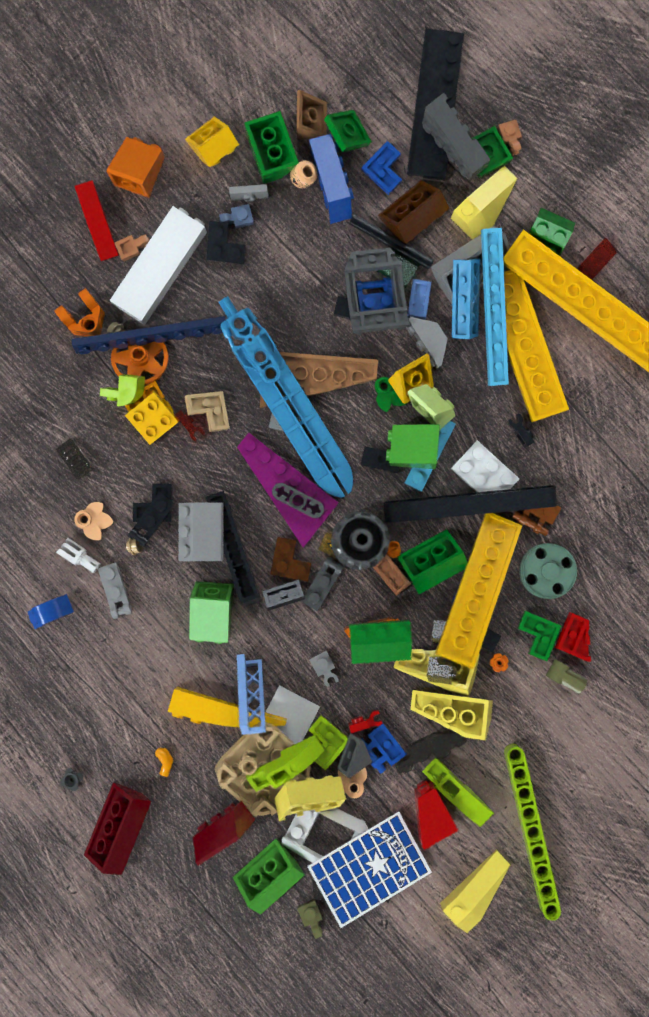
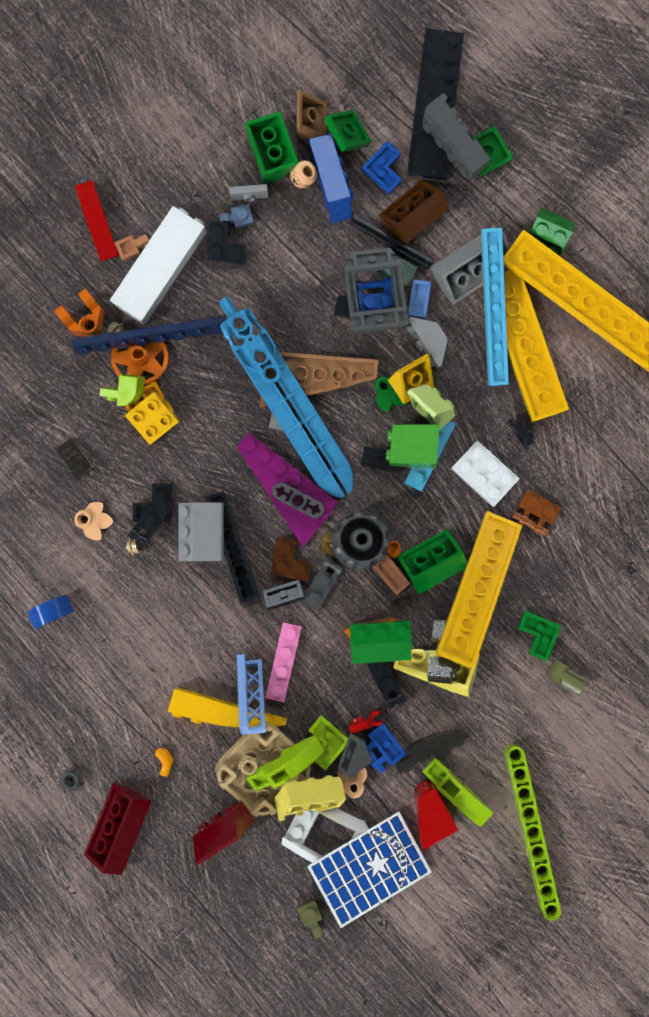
white arm [56,538,101,574] -> none
light grey plate [98,562,132,619] -> none
orange slope [106,137,165,198] -> none
clear red plate [175,410,206,442] -> none
yellow slope [185,117,239,167] -> none
tan plate [185,391,230,432] -> none
slope [189,581,234,644] -> none
bright green slope [233,838,305,915] -> none
white sticker [266,685,320,744] -> none
light grey plate [309,650,339,687] -> none
black beam [383,485,557,523] -> none
light yellow wedge [410,690,493,740] -> none
light yellow wedge [440,849,510,933] -> none
light yellow wedge [451,166,517,240] -> none
dark azure fence [452,259,480,339] -> none
black plate [481,628,501,653] -> none
orange plate [490,653,509,673] -> none
nougat plate [497,120,522,156] -> none
sand green piece [519,543,577,599] -> none
red wing [555,612,591,662] -> none
clear red slope [577,238,617,280] -> none
none -> bright pink plate [265,622,302,702]
none -> black plate [366,662,406,710]

